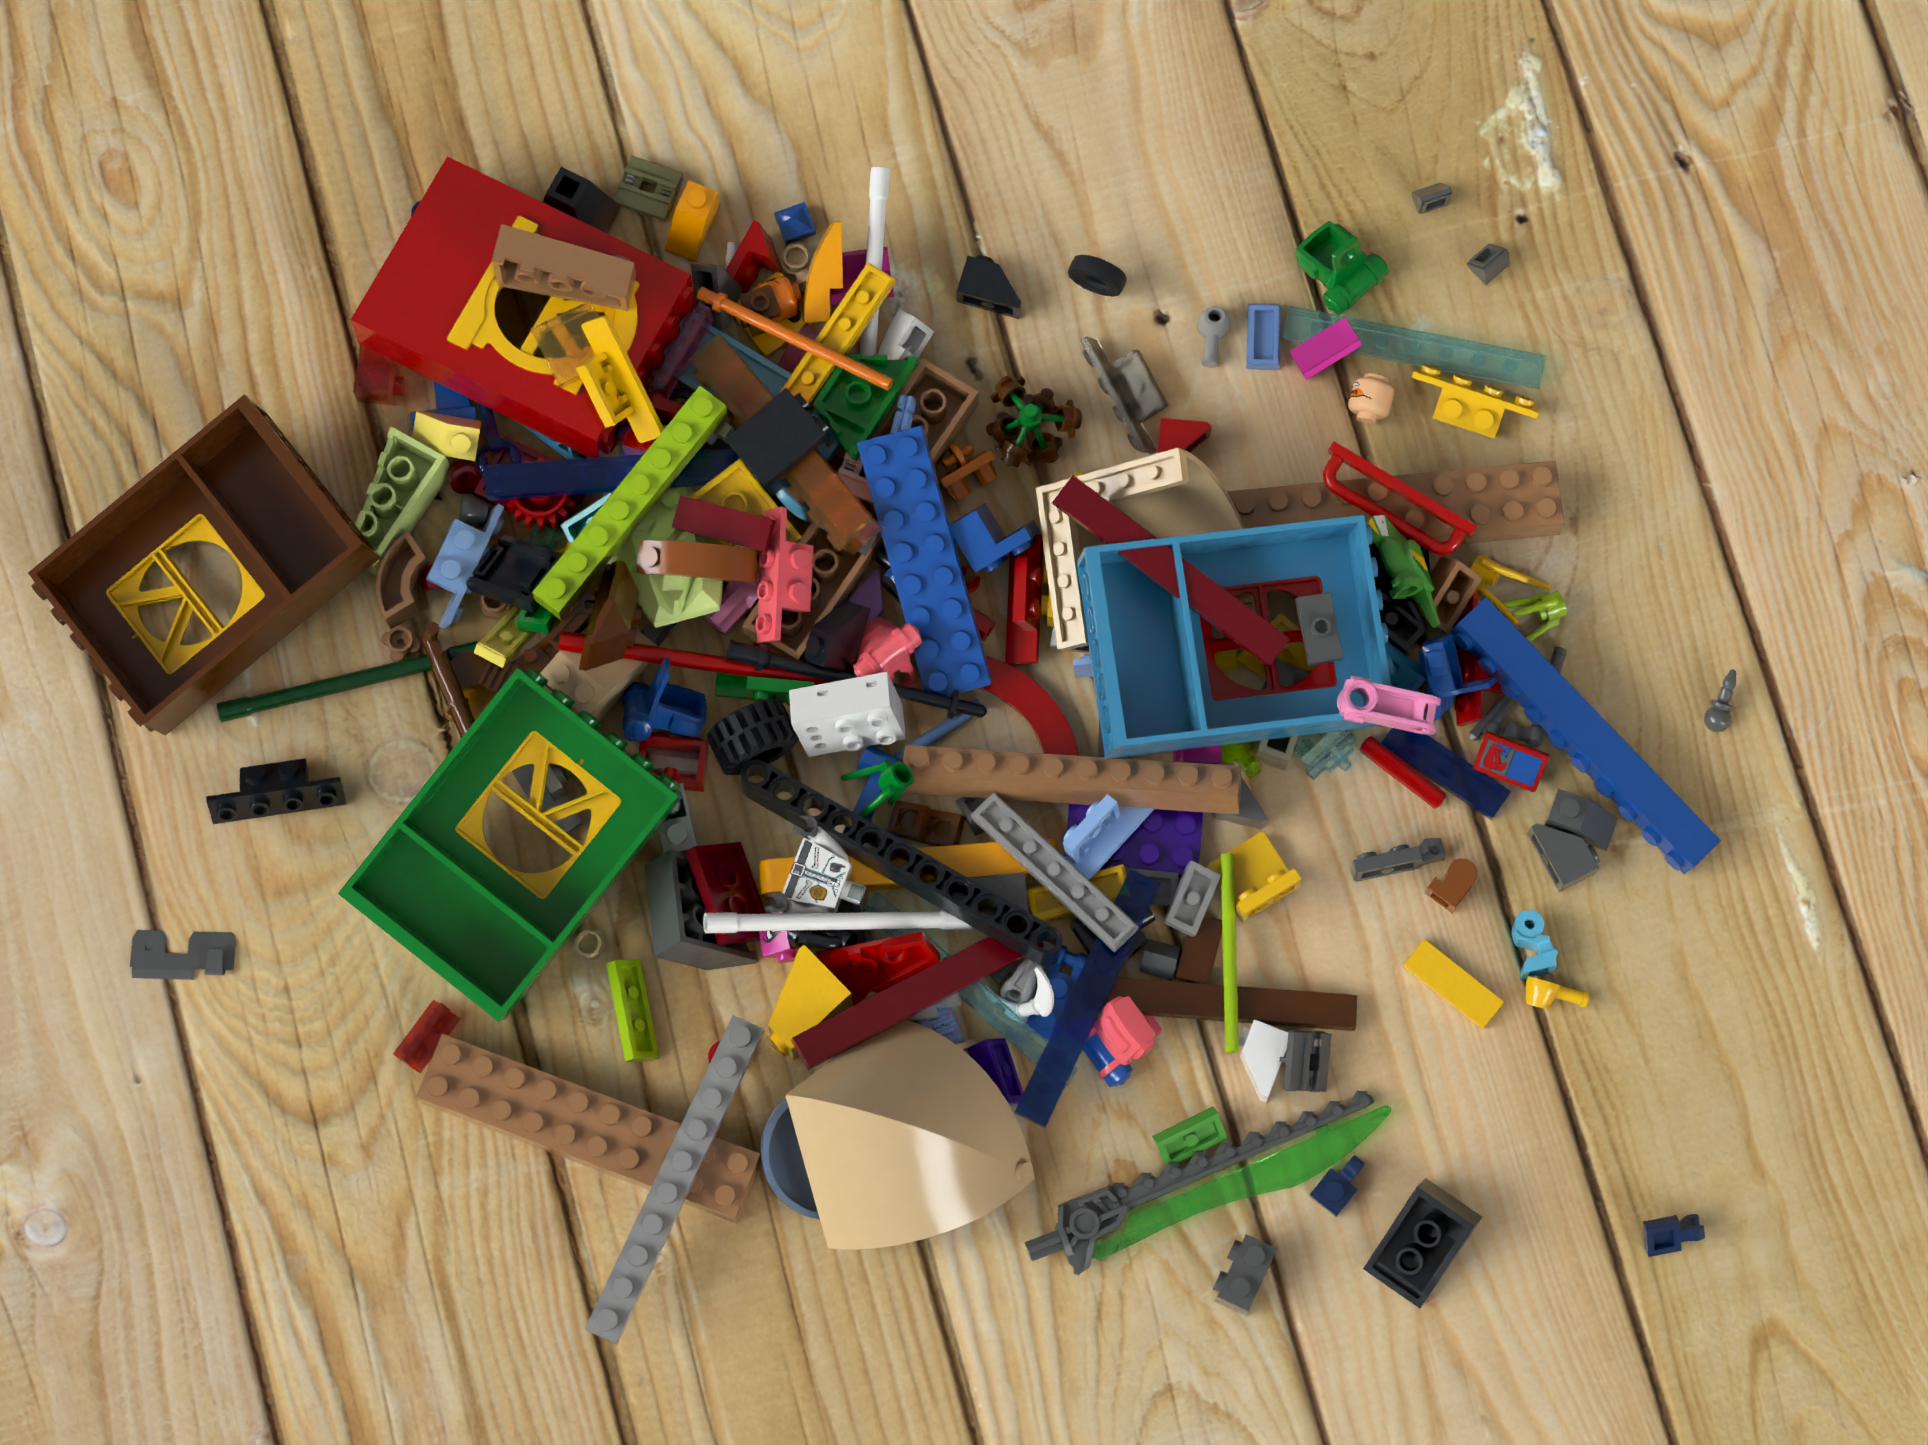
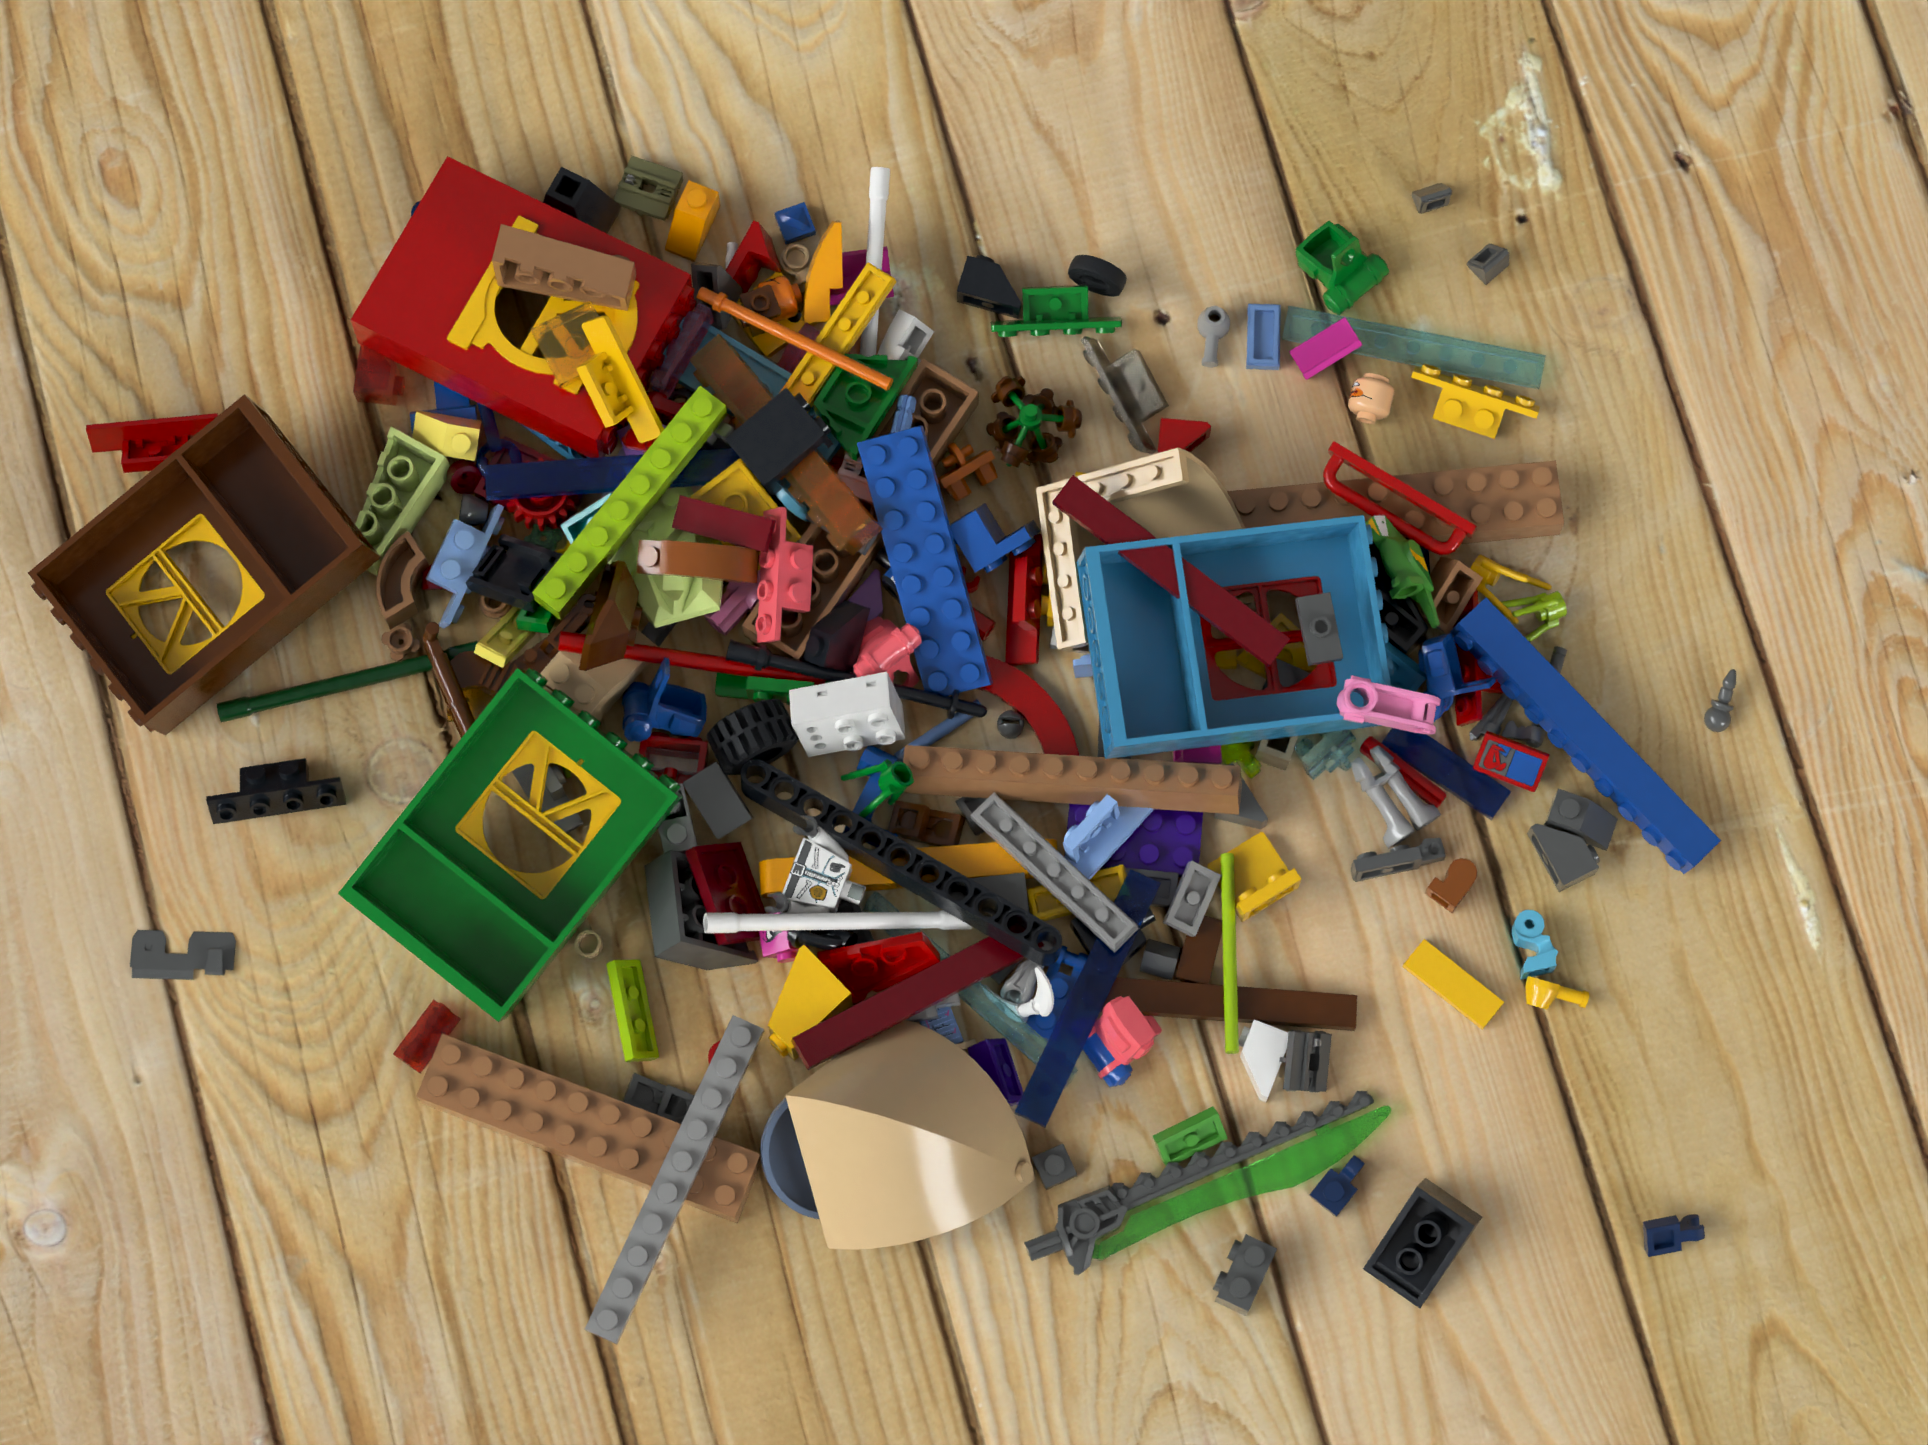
none -> red bracket [86,413,218,473]
none -> dark grey slope [622,1073,695,1124]
none -> dark grey panel [683,761,754,839]
none -> green bracket [991,285,1122,337]
none -> dark grey hinge [997,710,1024,739]
none -> dark grey plate [1032,1144,1077,1190]
none -> light grey piece [1351,745,1441,849]

